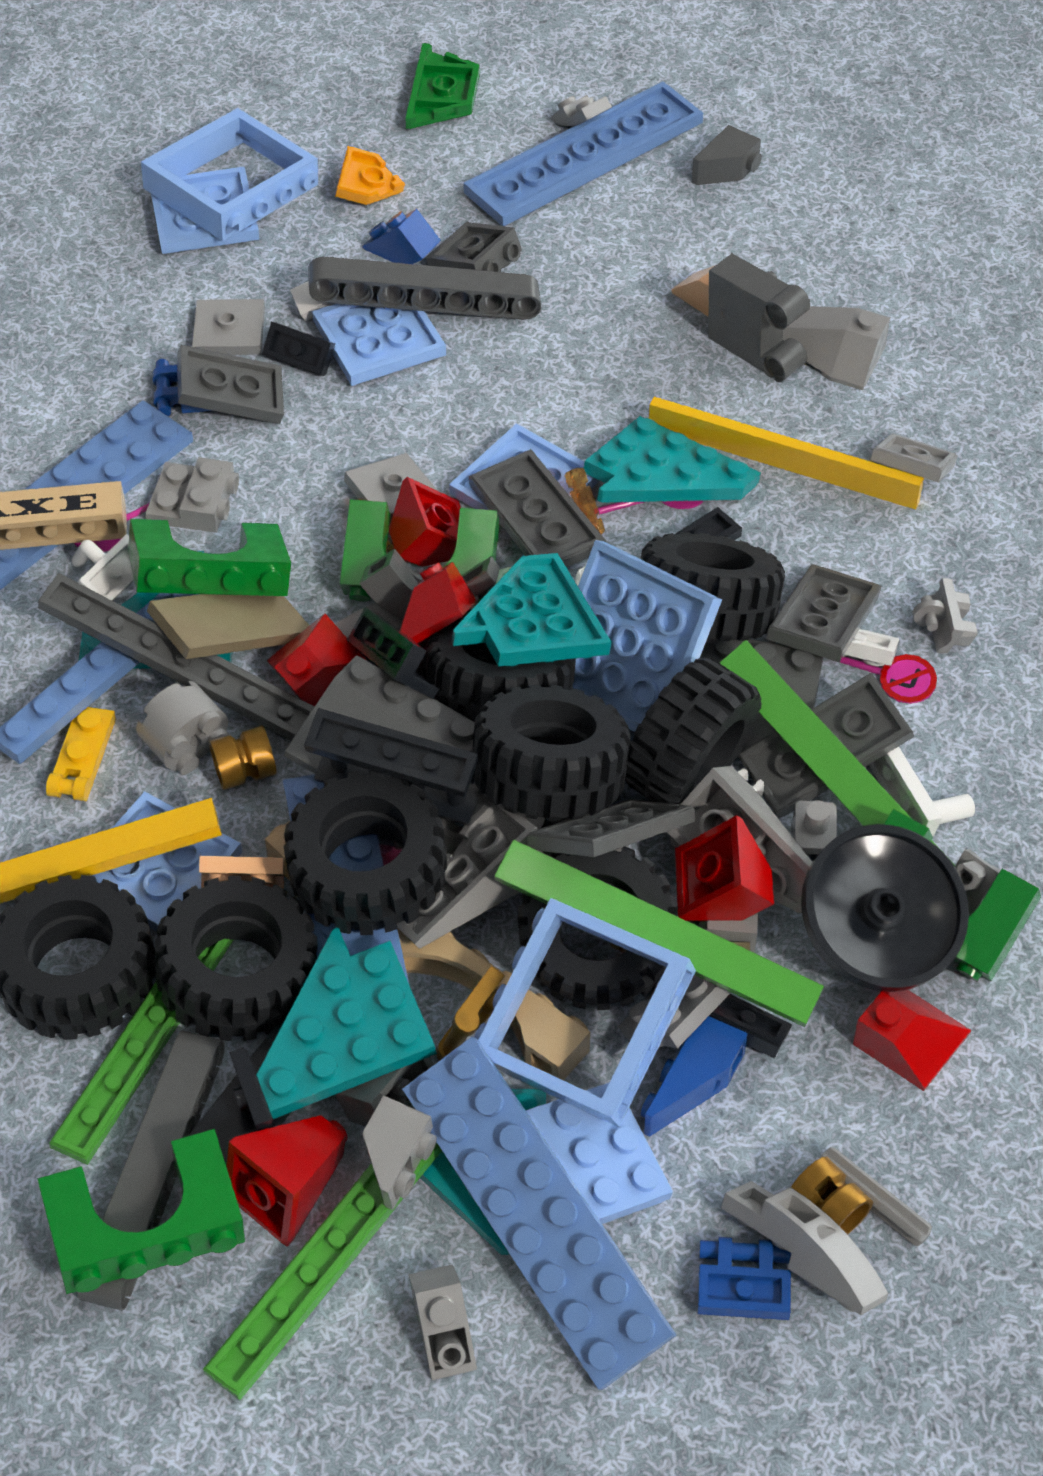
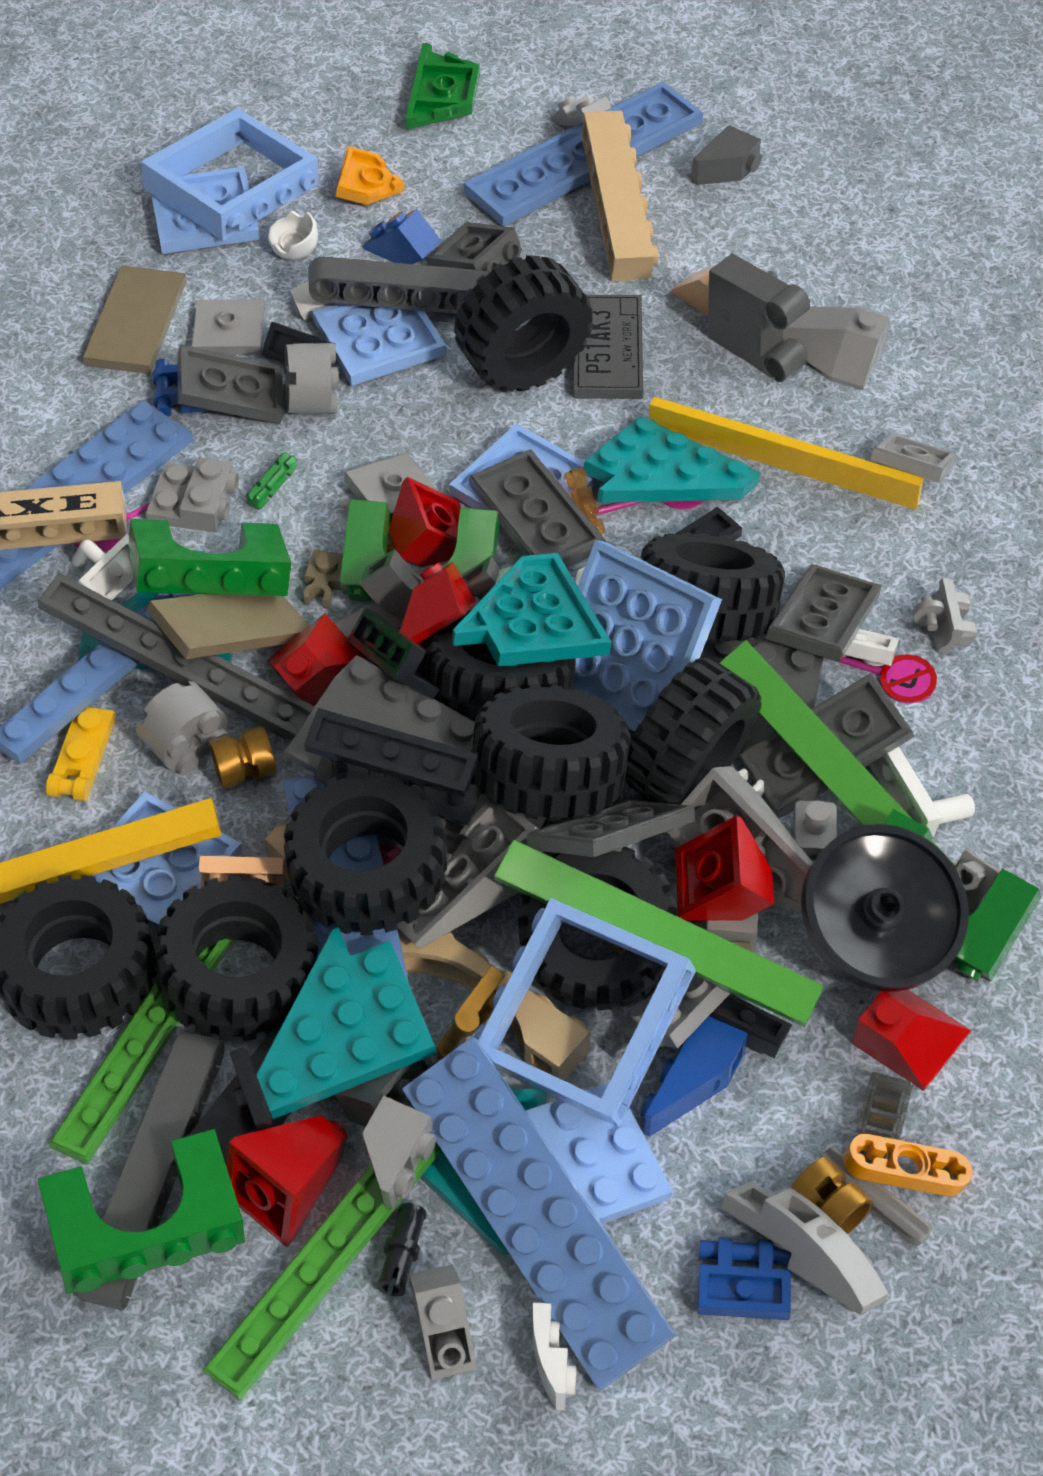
none -> dark tan tile [83,265,187,374]
none -> green axle [246,452,297,510]
none -> white hair [268,211,318,260]
none -> light grey brick [284,343,339,414]
none -> dark tan plate [303,549,343,609]
none -> black pin [377,1203,427,1297]
none -> black tyre [454,255,593,392]
none -> white slope [533,1303,576,1410]
none -> dark grey tile [574,294,643,399]
none -> tan brick [581,110,658,281]
none -> light orange beam [843,1134,973,1197]
none -> clear smoke slope [854,1072,913,1164]

